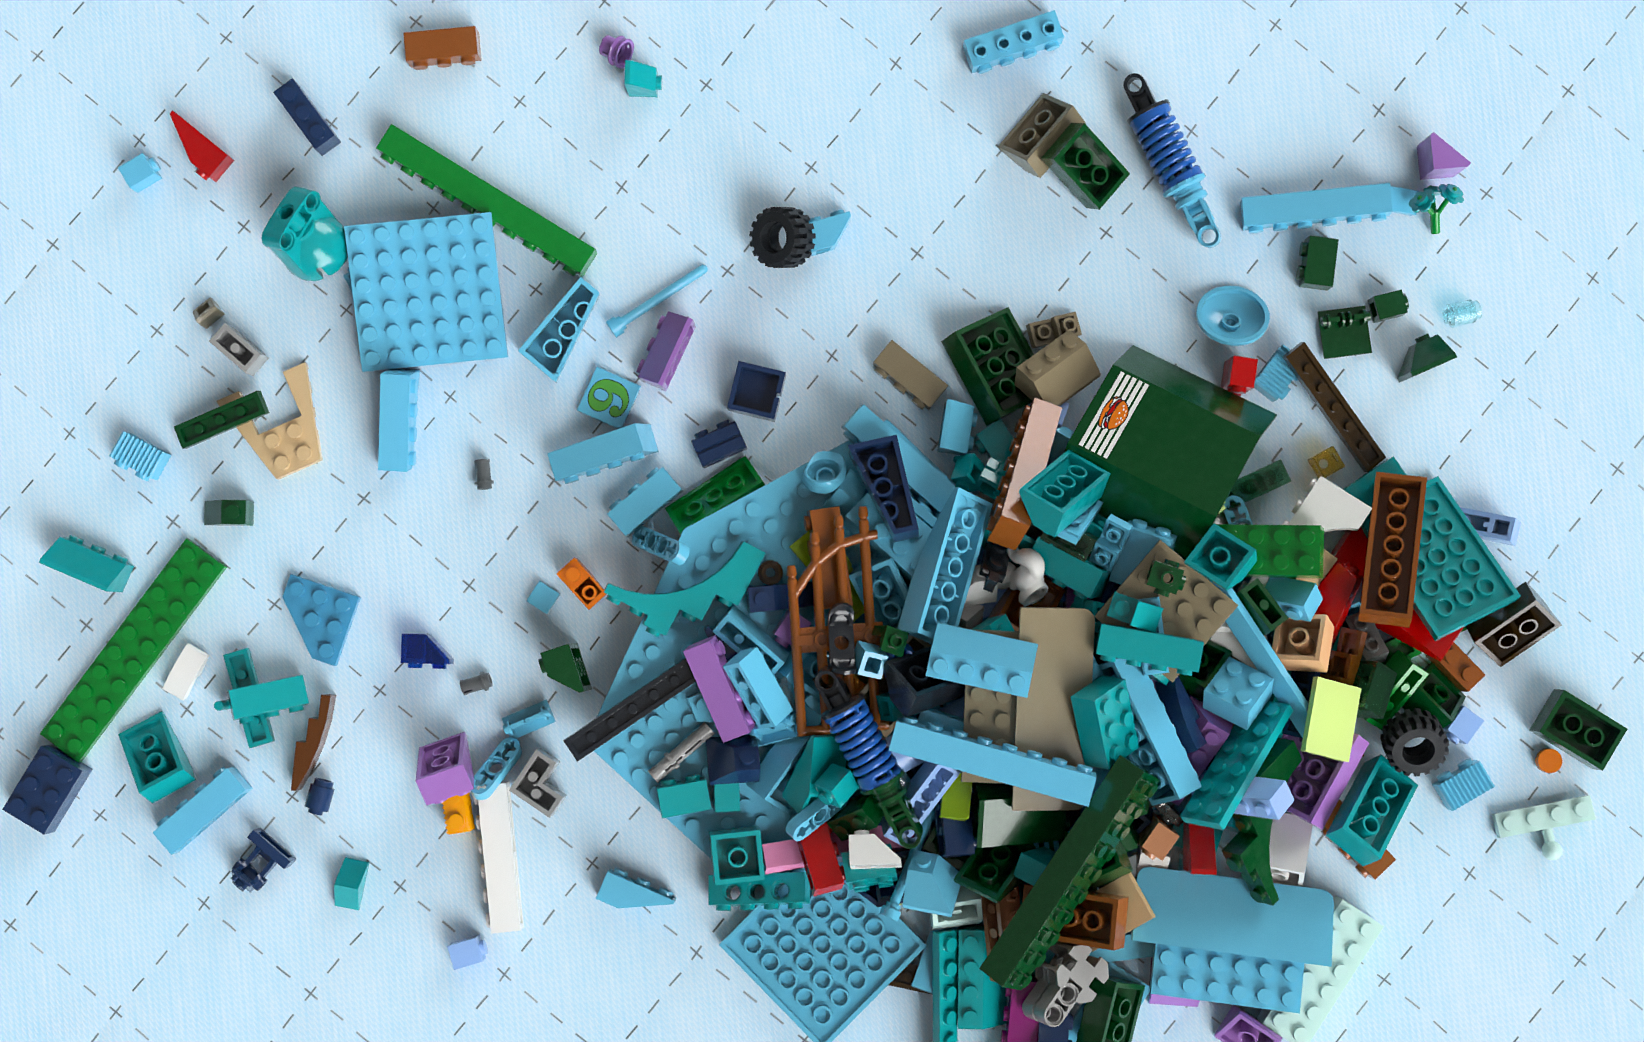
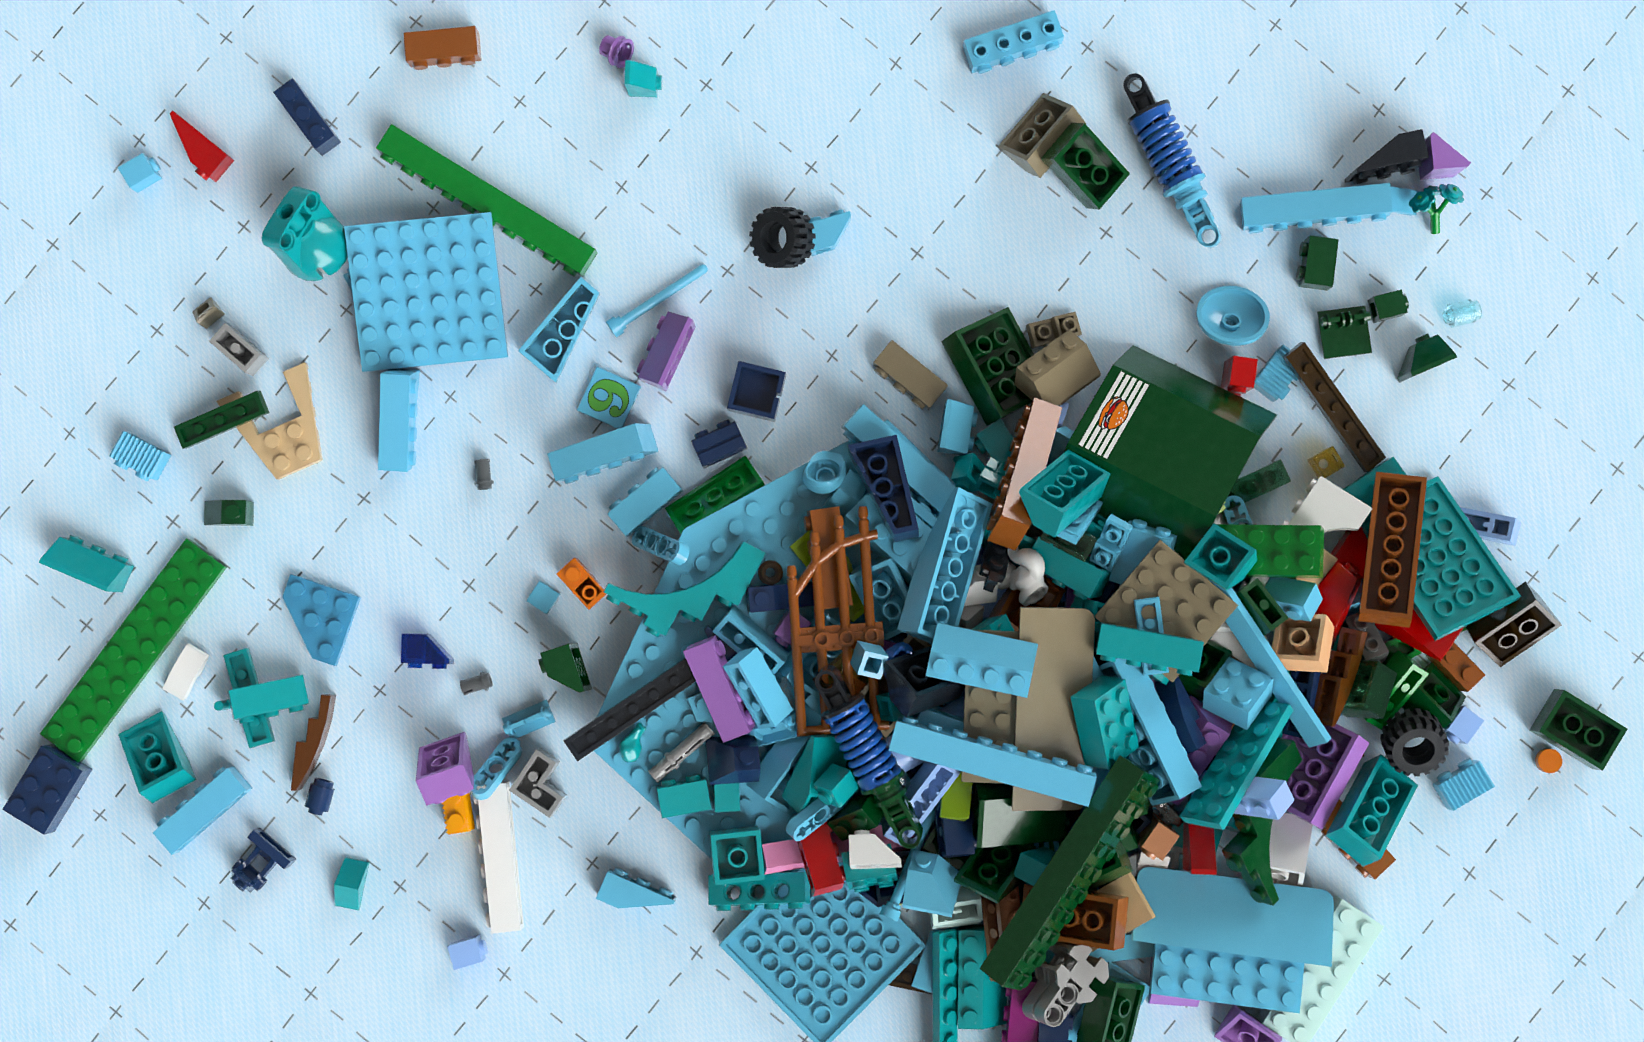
black piece [828,603,857,676] -> none
dark green bracket [872,625,909,657] -> none
teal slope [1107,592,1164,632] -> none
dark green brick [1144,559,1186,597] -> none
yellowish green tile [1301,677,1361,762] -> none
light aqua plate [1492,795,1596,860] -> none
none -> teal animal [619,722,646,762]
none -> black slope [1344,129,1429,184]

